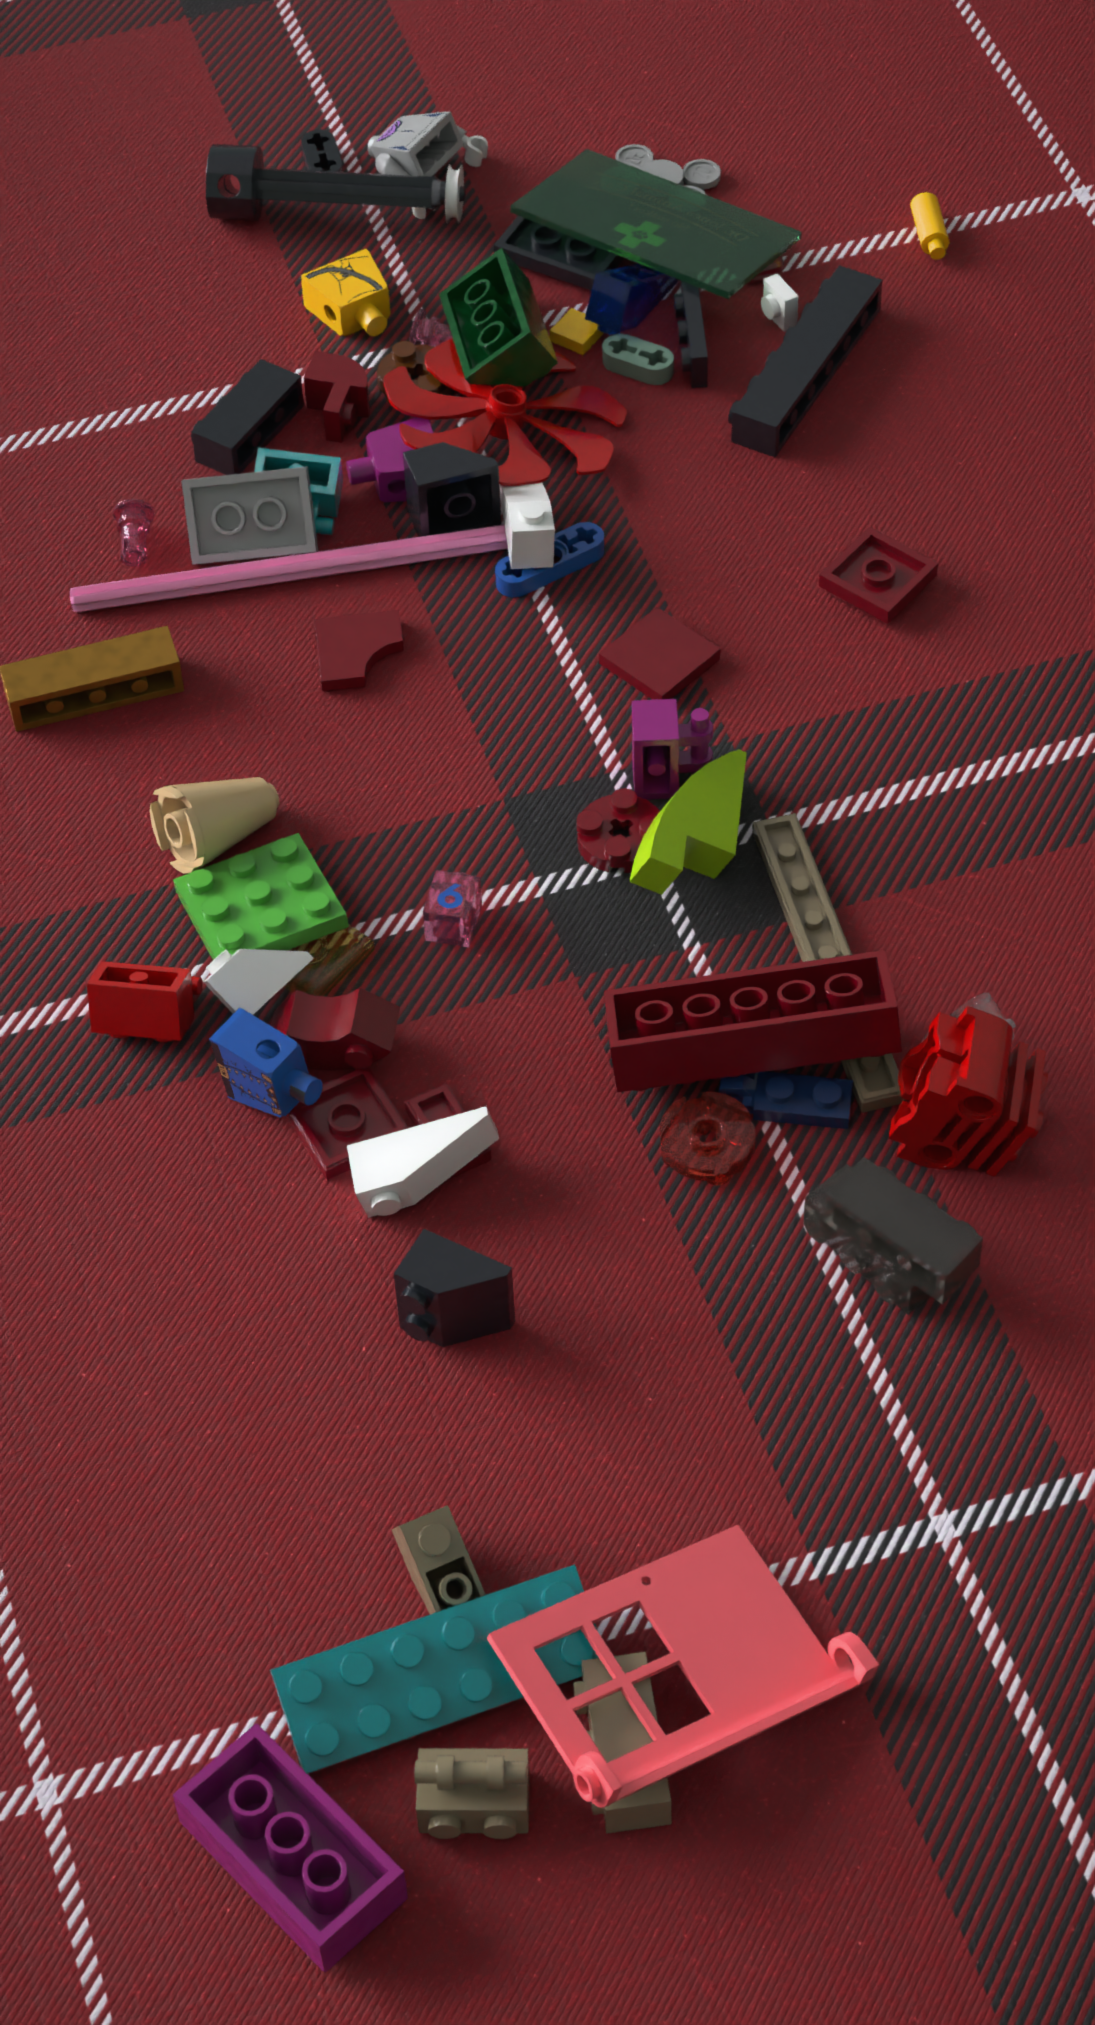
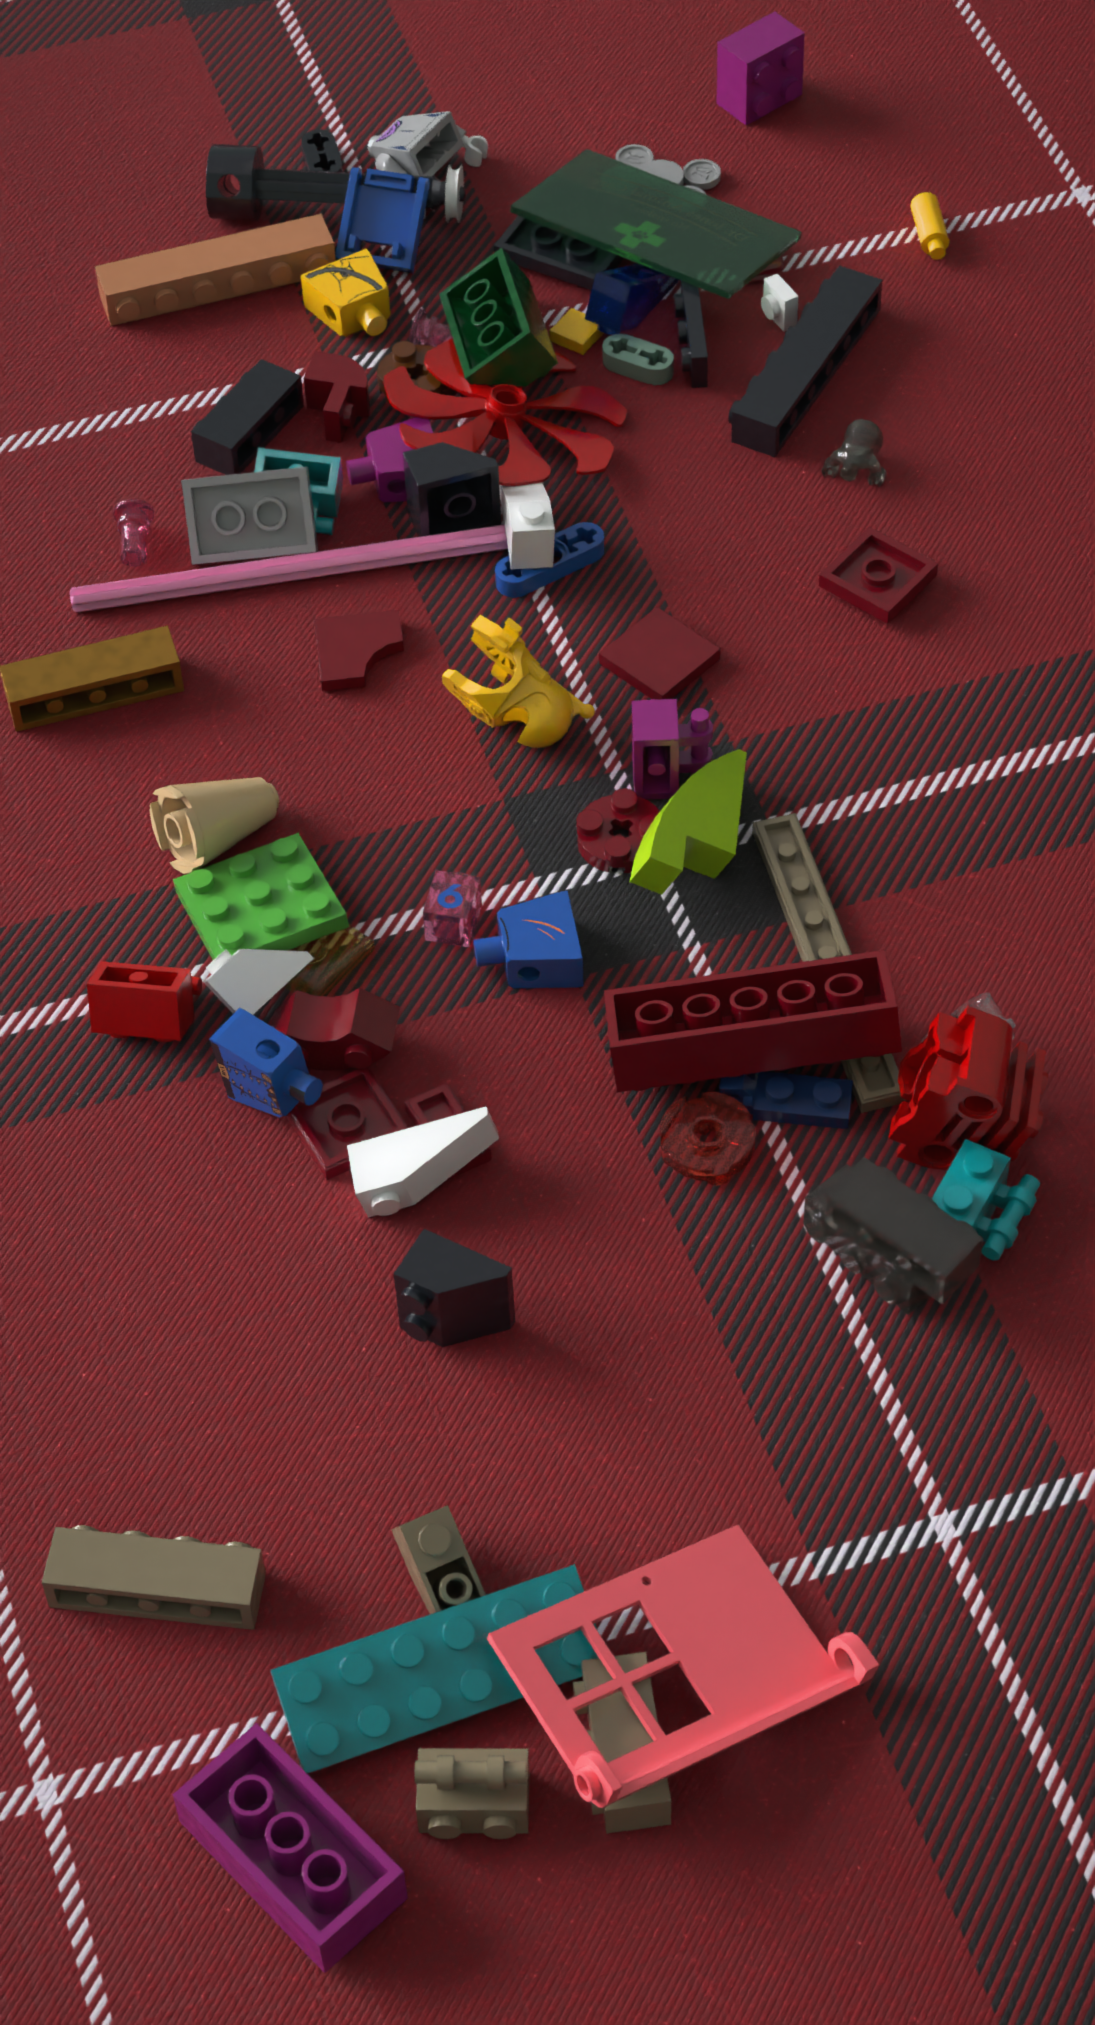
none -> dark tan brick [42,1525,266,1630]
none -> nougat brick [95,214,336,326]
none -> blue container [335,167,430,273]
none -> yellow helmet [442,615,595,748]
none -> blue torso [473,891,583,988]
none -> magenta brick [717,12,805,125]
none -> clear smoke piece [821,419,887,487]
none -> teal brick [921,1139,1040,1262]

